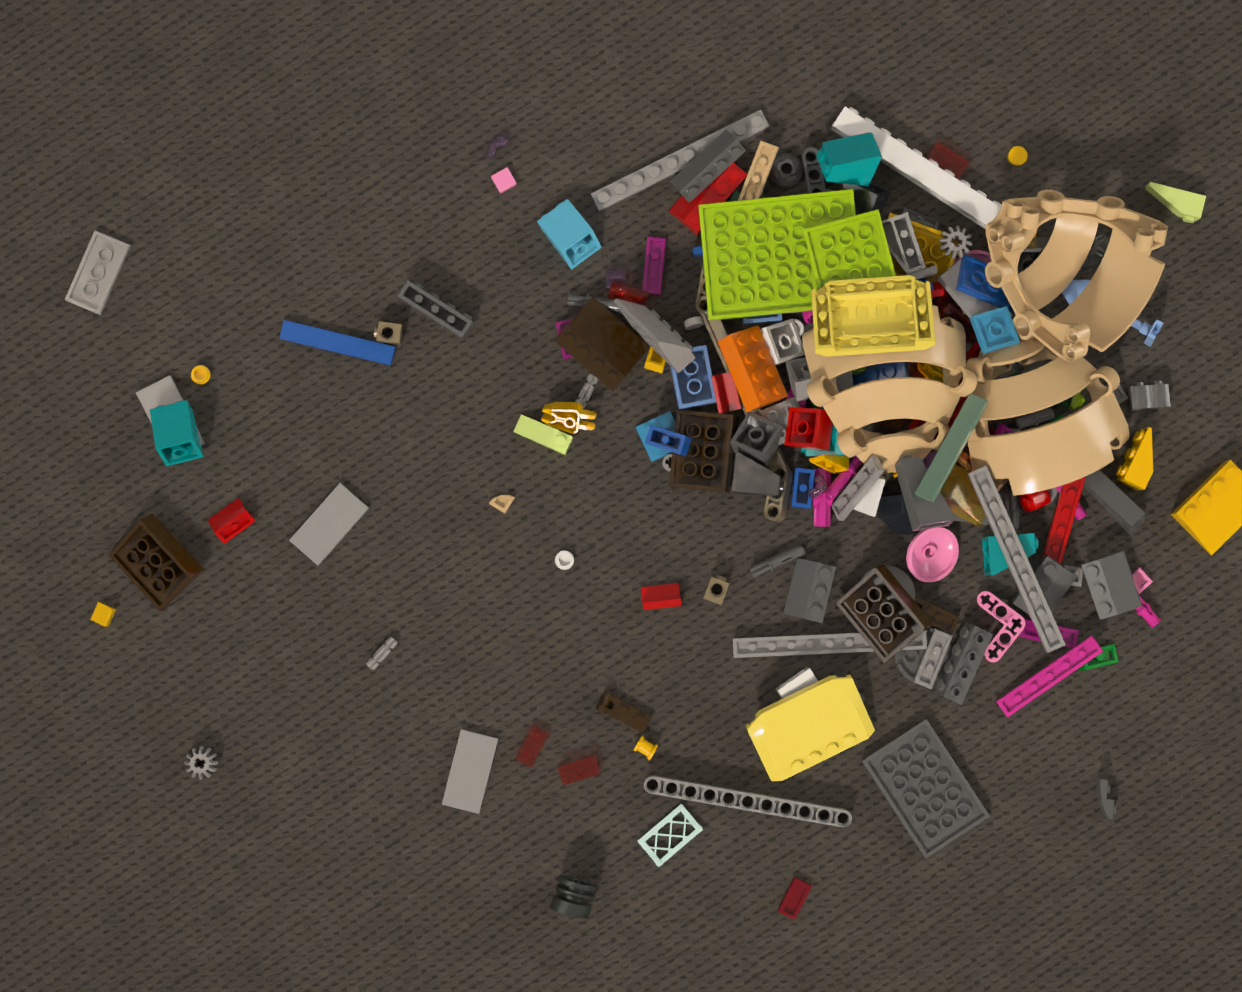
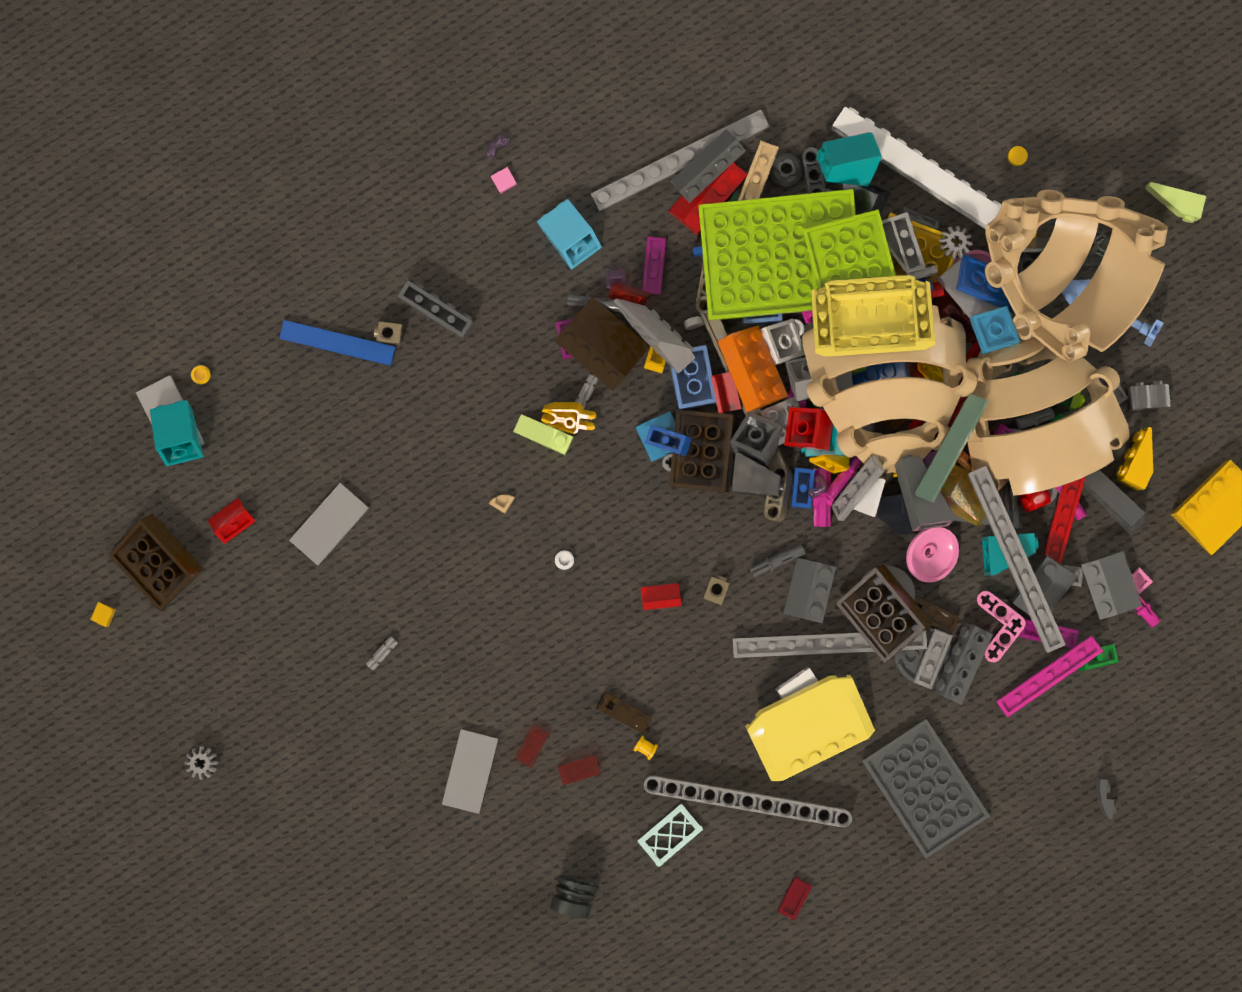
light grey tile [65,230,131,315] -> none
clear red plate [926,142,970,179] -> none

